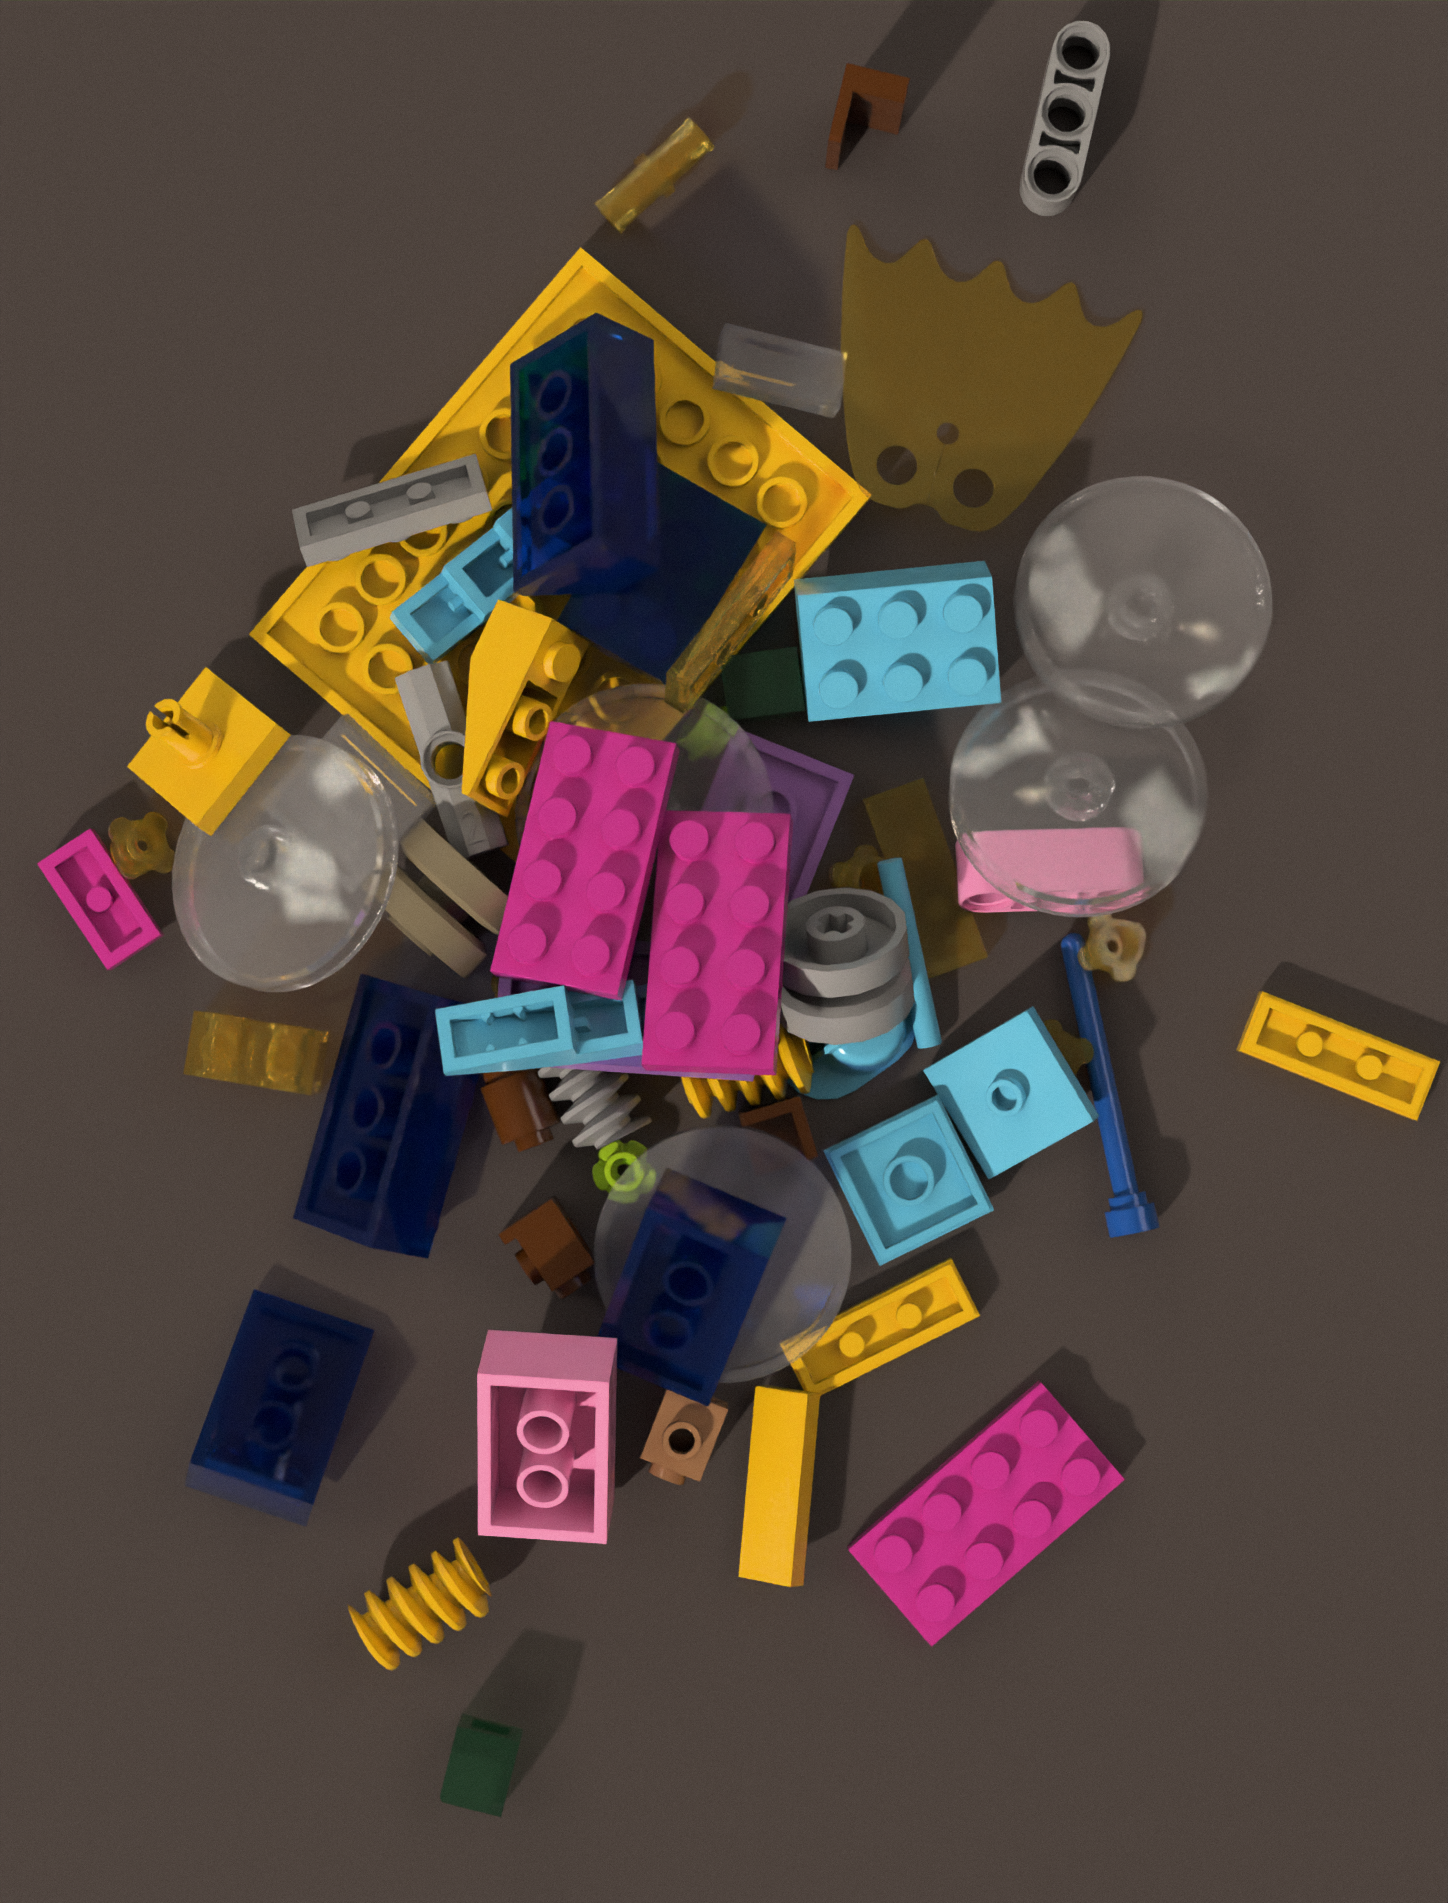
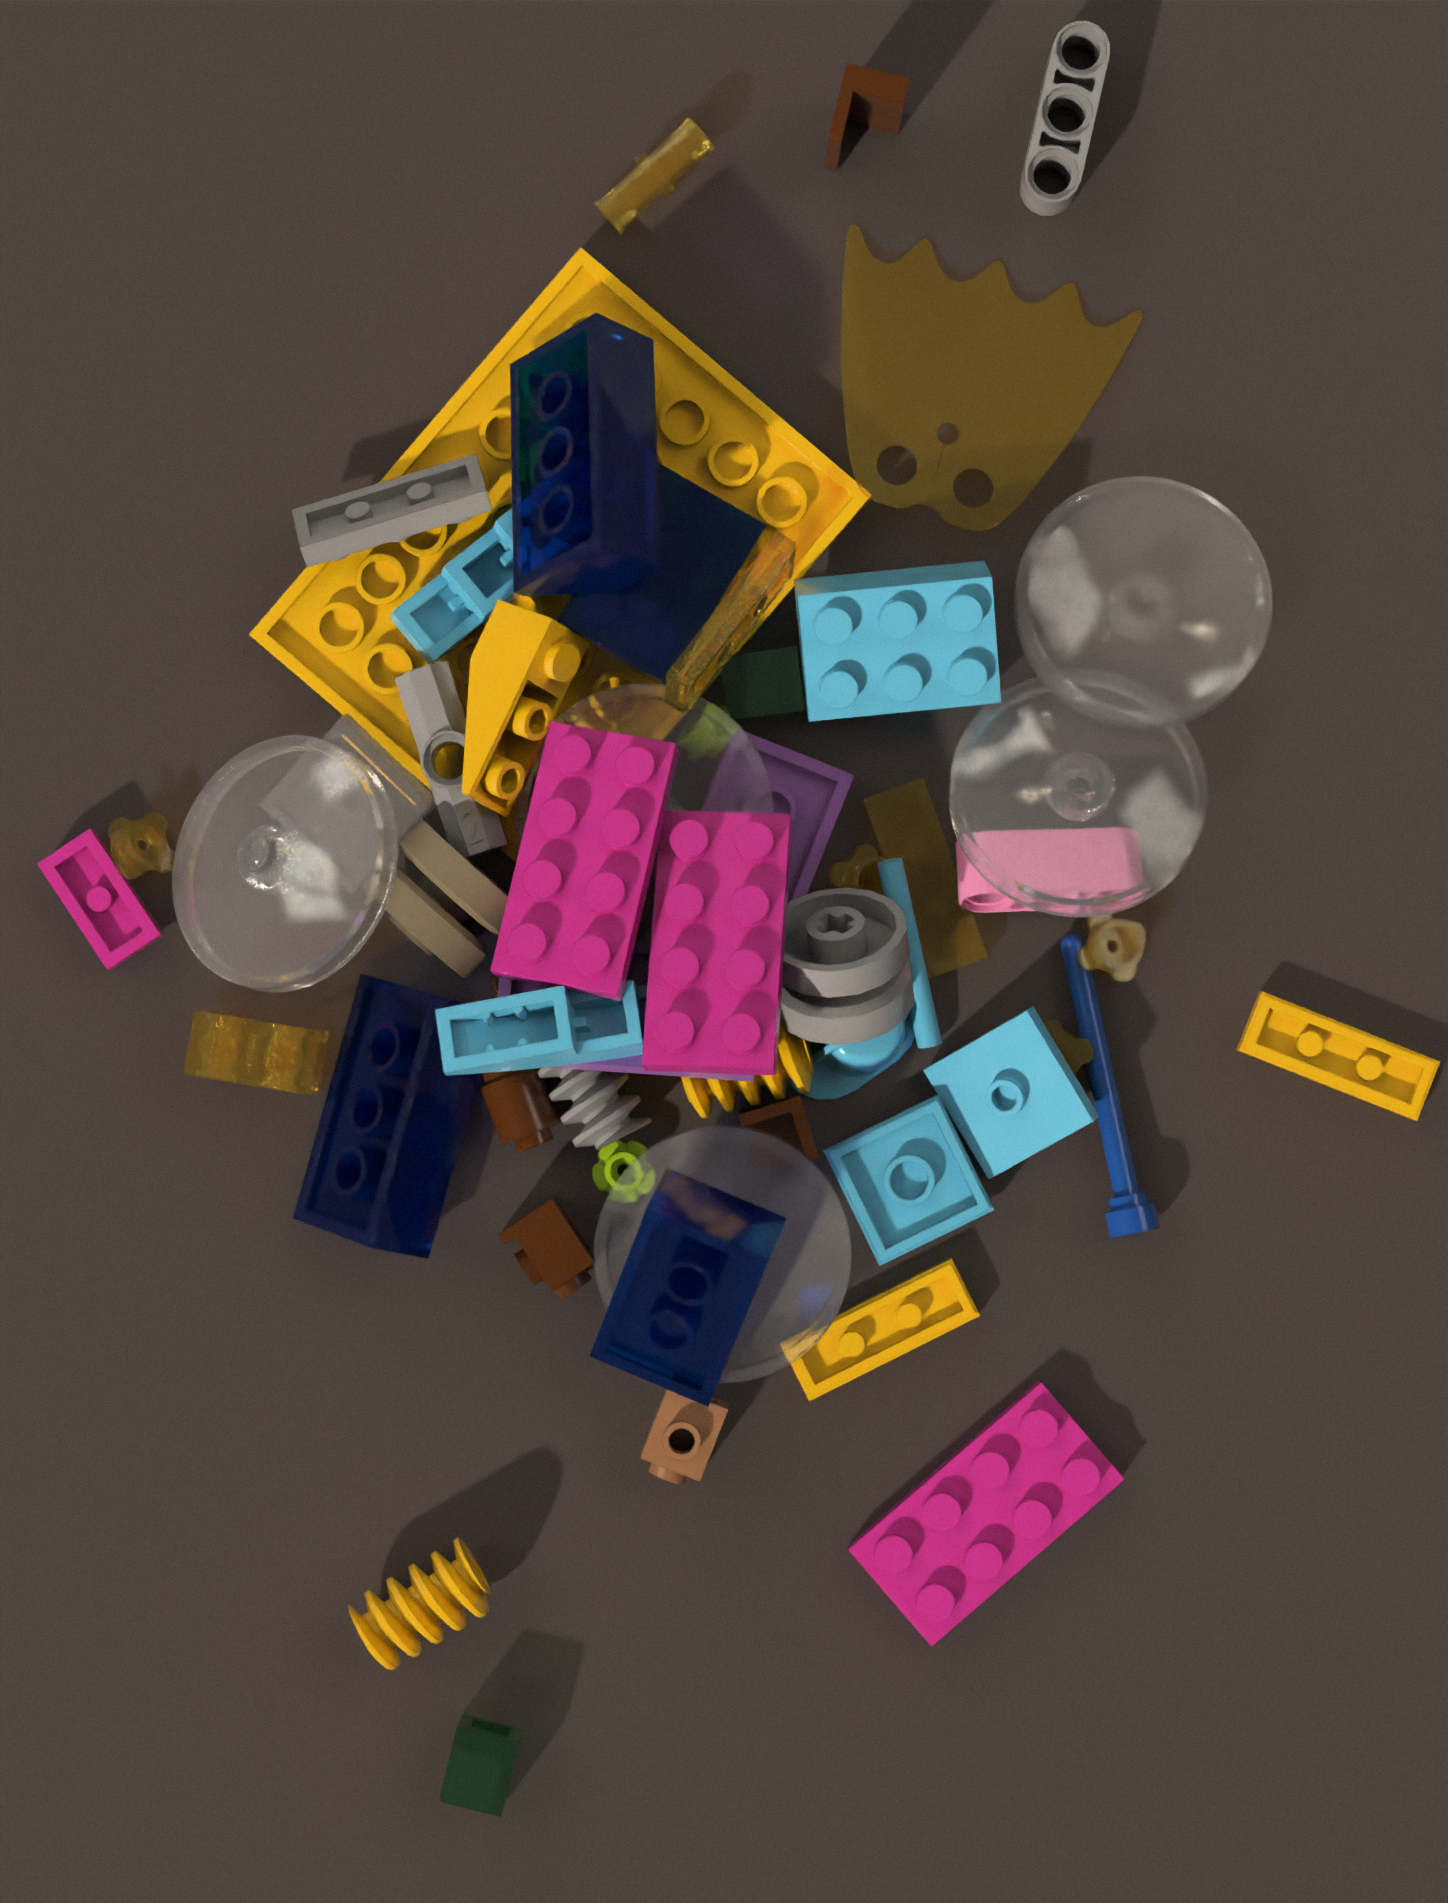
yellow tile [127,667,291,836] -> none
clear blue slope [185,1289,375,1527] -> none
bright pink brick [477,1330,617,1544] -> none
clear tile [712,323,847,418] -> none
yellow tile [738,1385,820,1587] -> none

